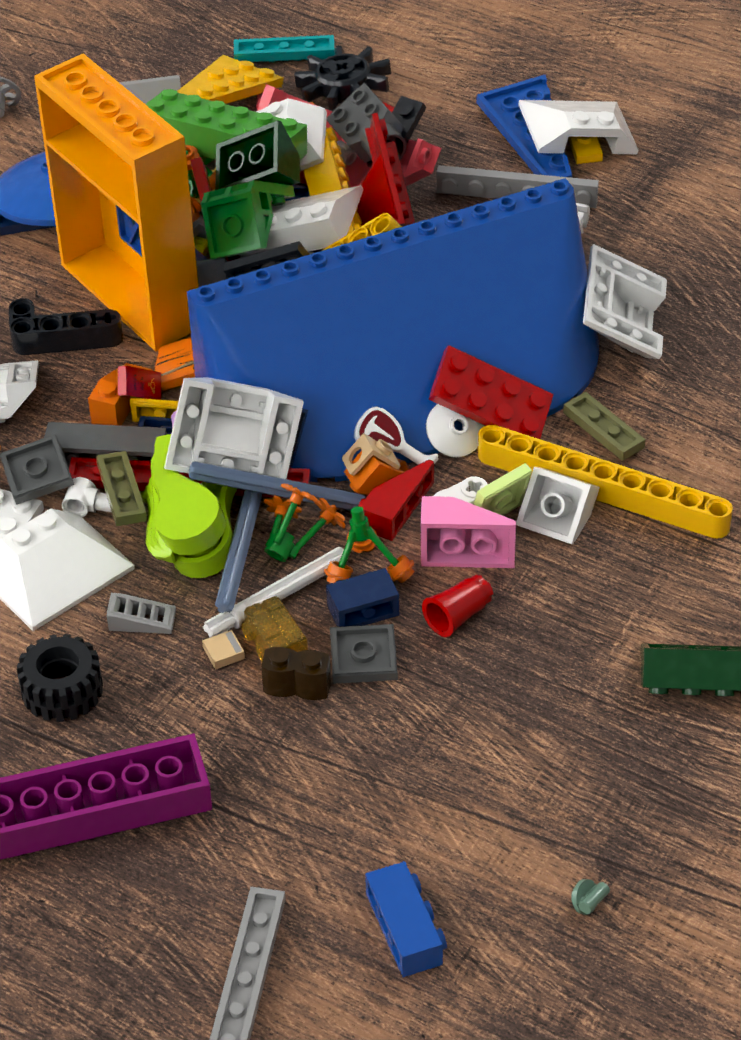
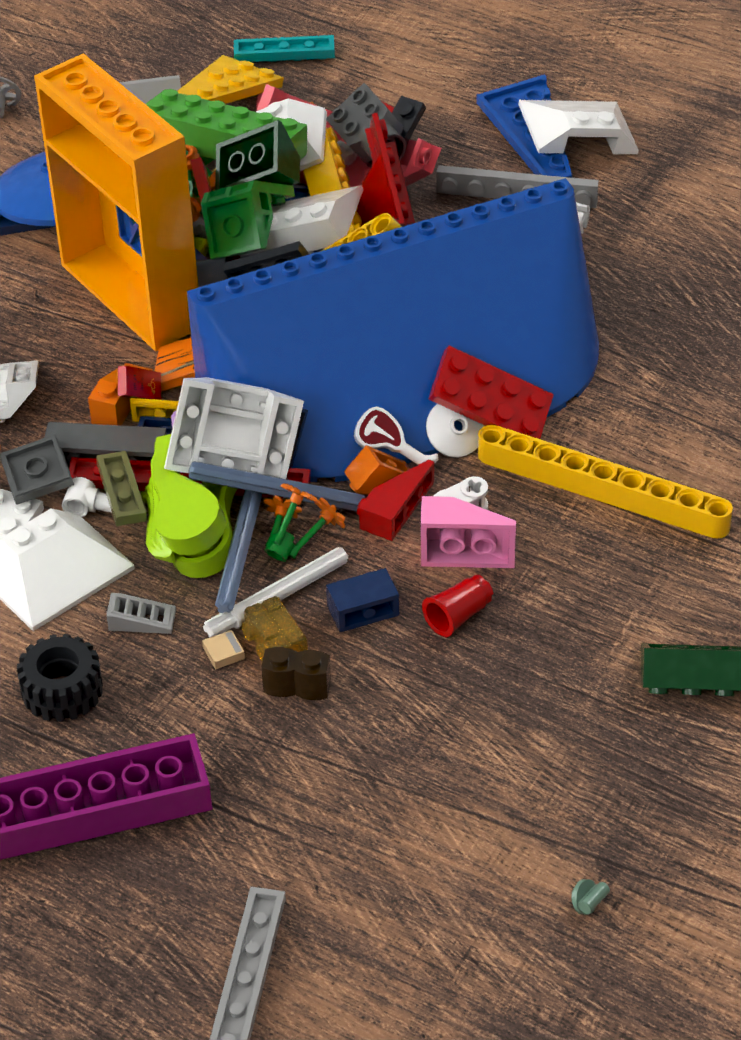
black beam [9,298,123,355] -> none
black gear [294,45,391,111] -> none
plant [324,506,415,583] -> none
dark grey tile [330,624,398,684] -> none
tan bracket [342,433,401,476] -> none
blue brick [365,861,447,978] -> none
yellowish green tile [473,463,532,516] -> none
white slope [516,466,600,544] -> none
olive plate [563,392,646,461] -> none
yellow plate [568,137,603,164] -> none
white slope [583,244,667,359] -> none

